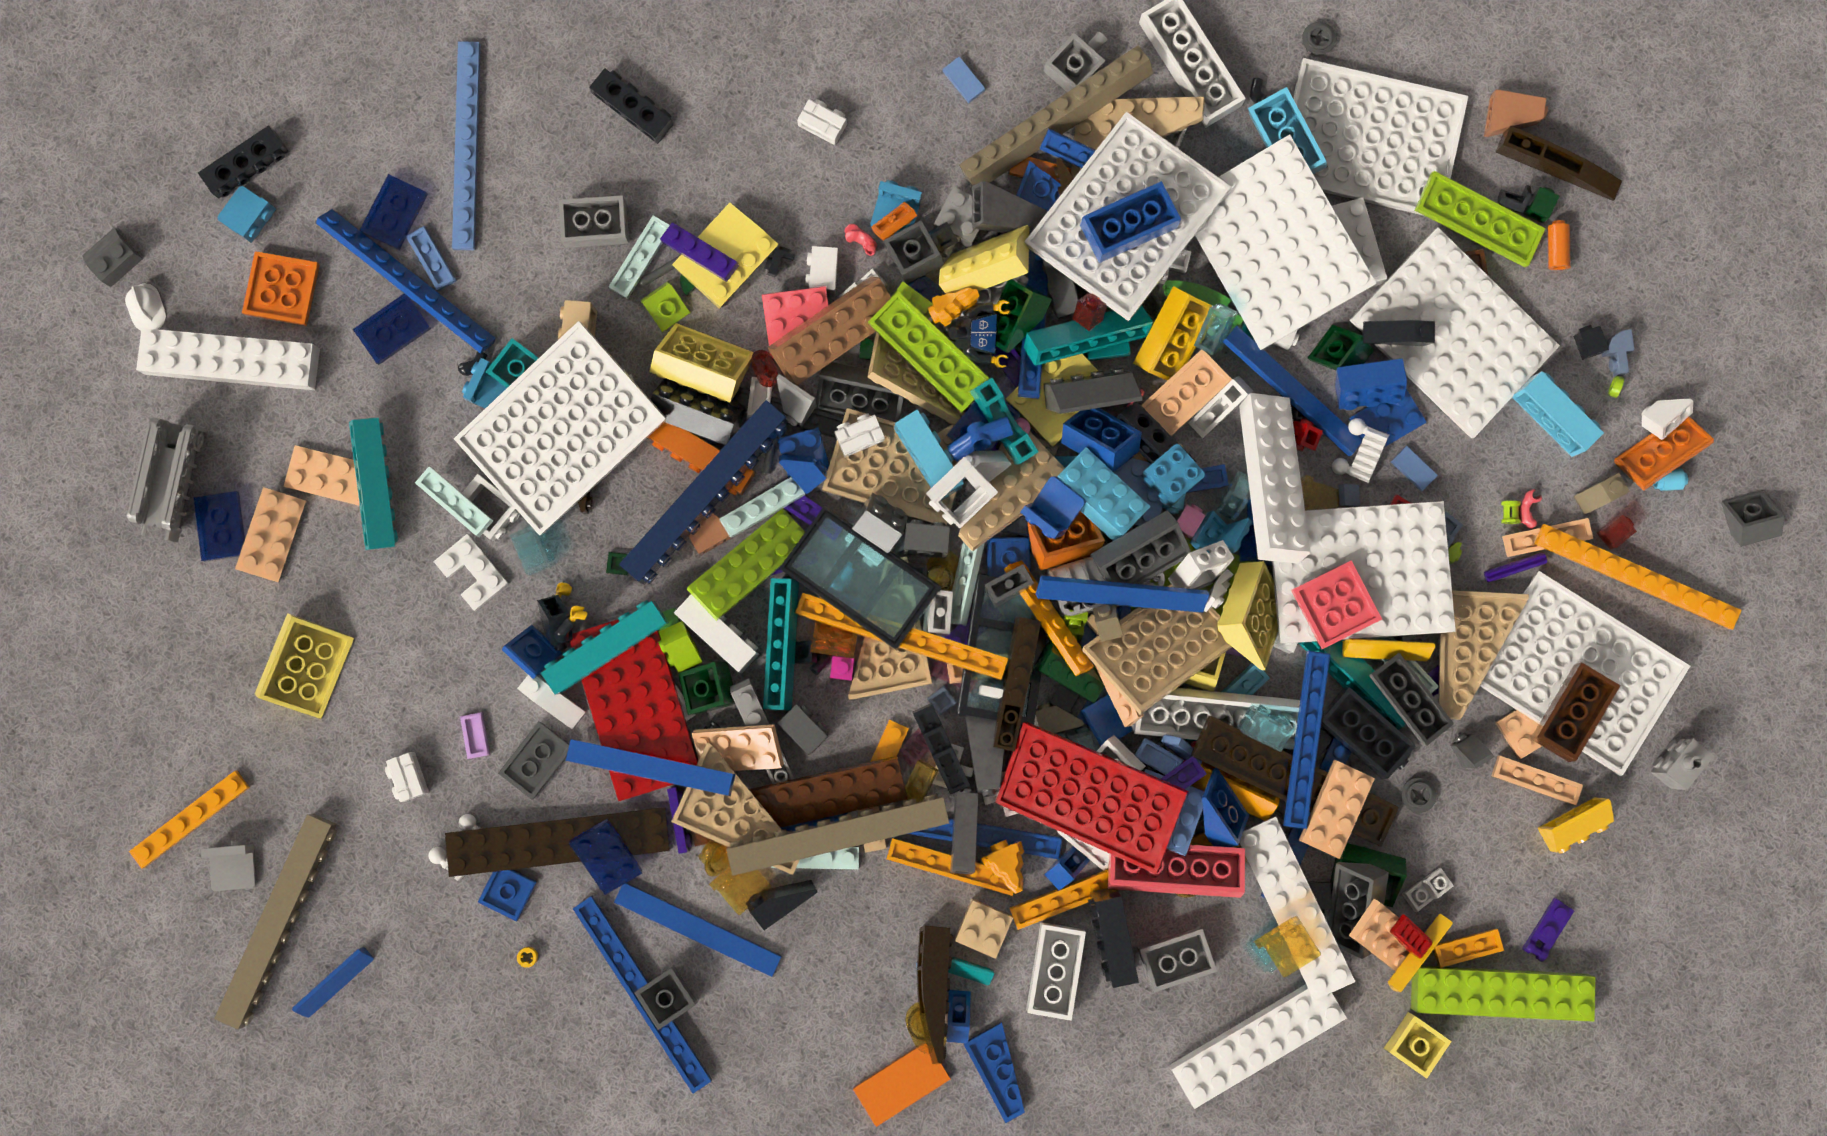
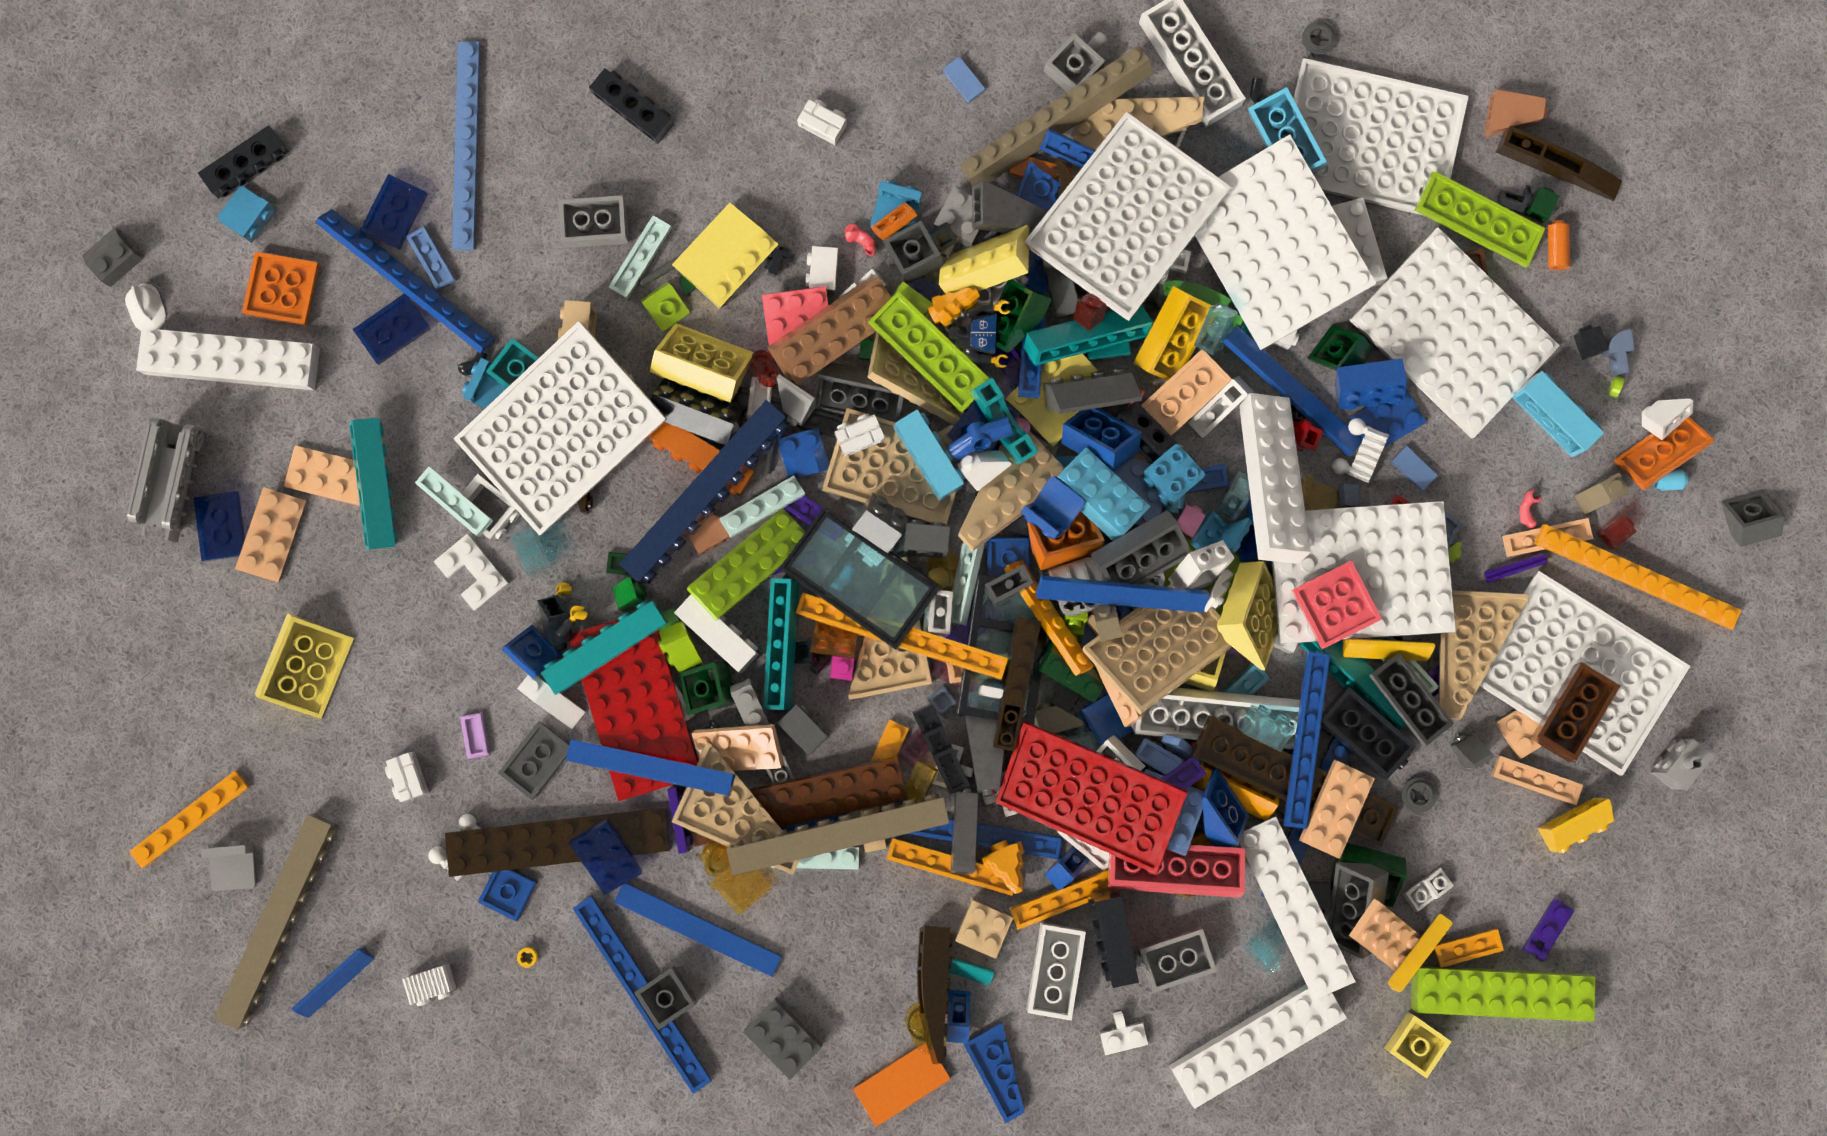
dark purple plate [660,222,739,282] -> none
black slope [746,880,818,931] -> none
blue slope [779,454,827,494] -> none
white window [926,457,998,528] -> none
blue brick [1080,181,1181,263] -> none
clear yellow bracket [1254,916,1321,978] -> none
black slope [1363,320,1435,346] -> none
red slope [1390,914,1433,959] -> none
lime bush [1501,501,1521,524] -> none
none -> white brick [403,963,456,1006]
none -> green slope [612,577,648,610]
none -> dark grey brick [743,997,822,1080]
none -> white plate [1099,1011,1148,1055]

